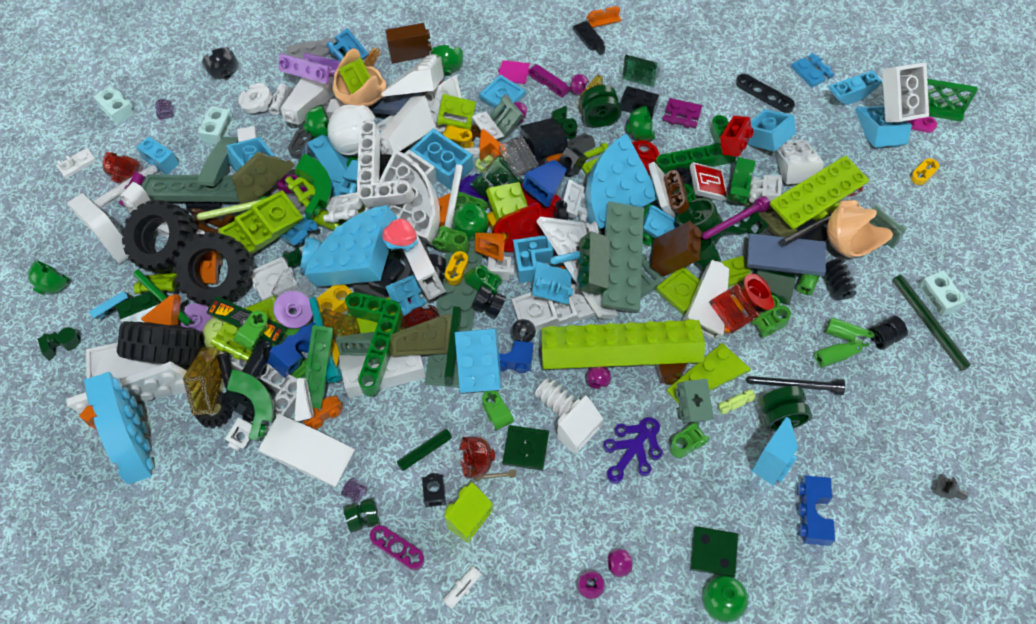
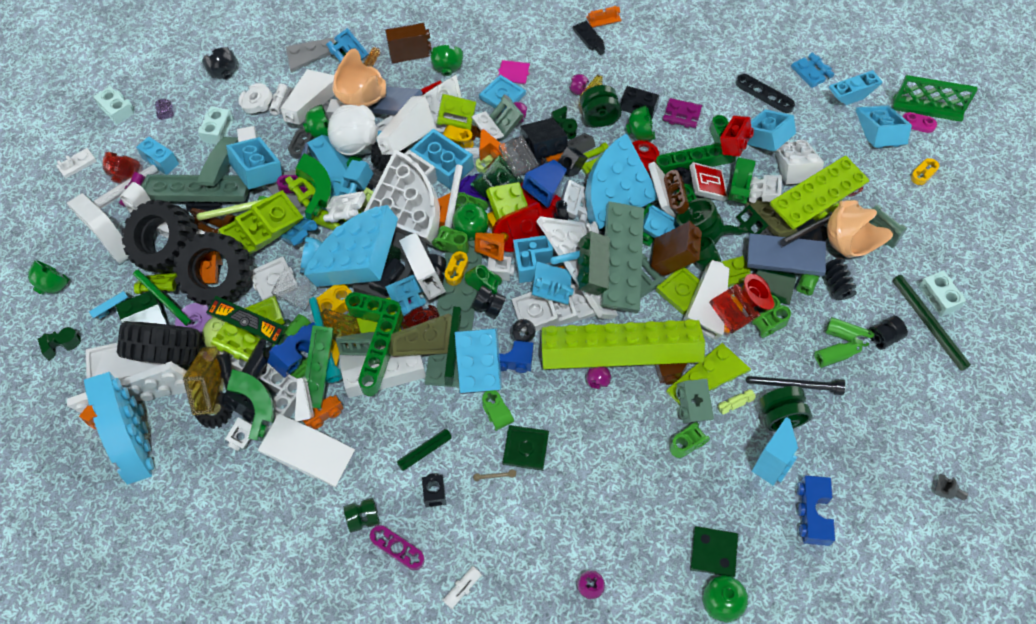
orange slope [141,294,181,325] -> none
olive wing [231,152,295,213] -> none
bright green piece [233,311,267,351] -> none
lavender dish [273,291,313,329] -> none
medium lavender fence [278,53,341,84] -> none
dark green plant [282,248,302,268] -> none
lime plate [338,57,370,94] -> none
clear purple wheel [341,478,368,504] -> none
white beam [357,119,415,207] -> none
white slope [382,55,444,96] -> none
coral hair [382,219,418,251] -> none
lime slope [444,482,494,543] -> none
clear red cylinder [459,436,495,479] -> none
magenta beam [528,64,570,98] -> none
white piece [535,378,575,417] -> none
white slope [557,395,603,454] -> none
dark purple plant [604,417,663,484] -> none
magenta piece [608,549,632,577] -> none
clear green slope [622,54,661,87] -> none
magenta piece [702,196,770,240] -> none
white brick [882,62,929,122] -> none

